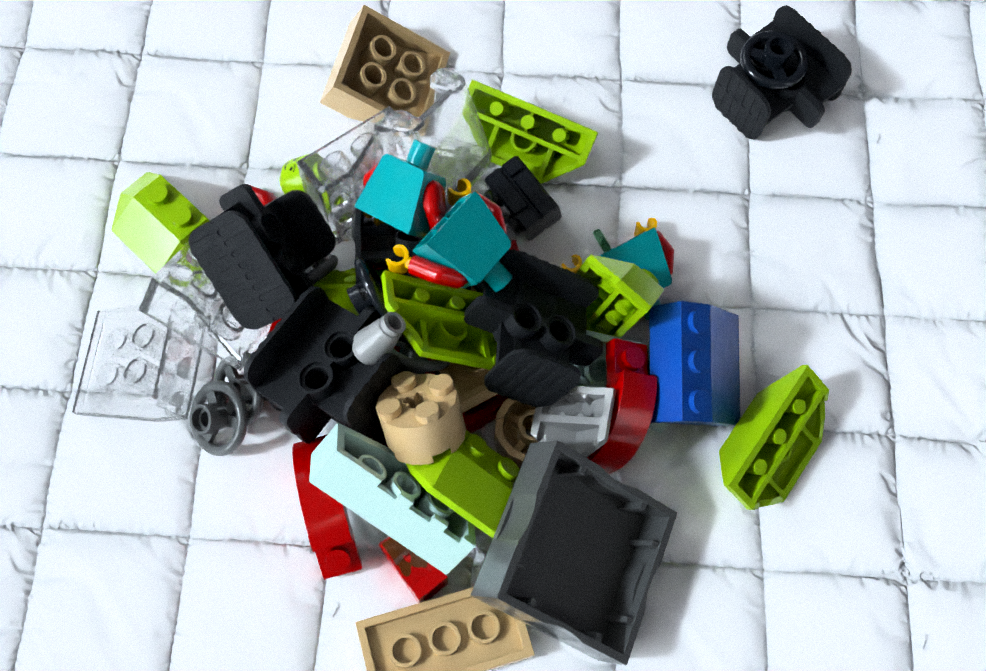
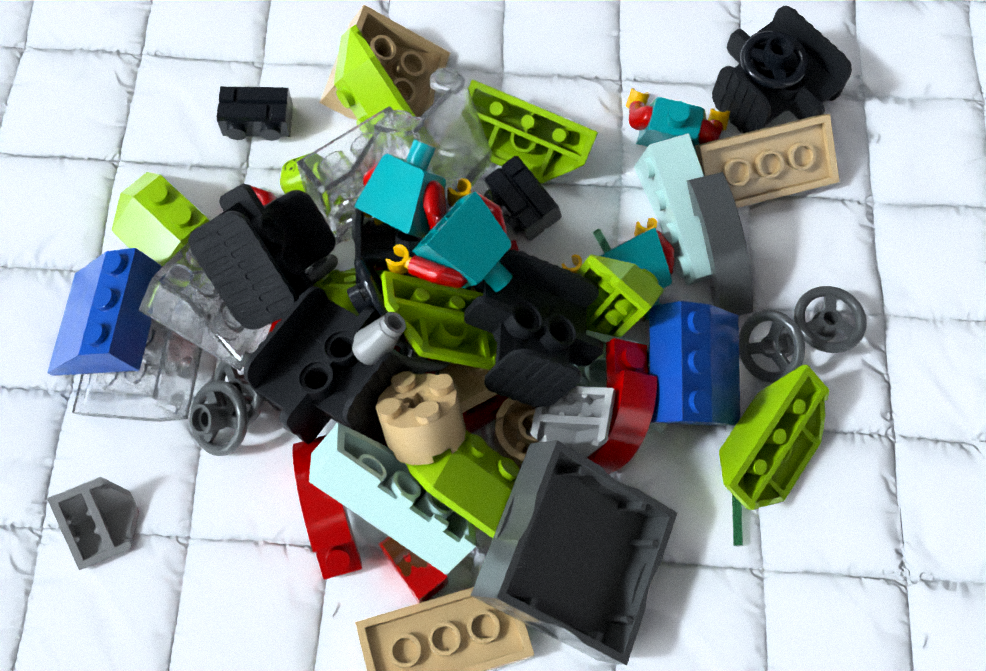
none -> blue slope [47,248,165,376]
none -> light grey slope [47,476,139,570]
none -> black brick [216,86,293,141]
none -> lime wedge [334,24,435,151]
none -> torso [625,88,730,155]
none -> light aqua wedge [634,133,713,286]
none -> dark grey slope [687,172,753,316]
none -> tan plate [695,114,840,208]
none -> clear green piece [732,494,743,547]
none -> dark grey piece [739,310,805,383]
none -> dark grey piece [794,286,867,353]

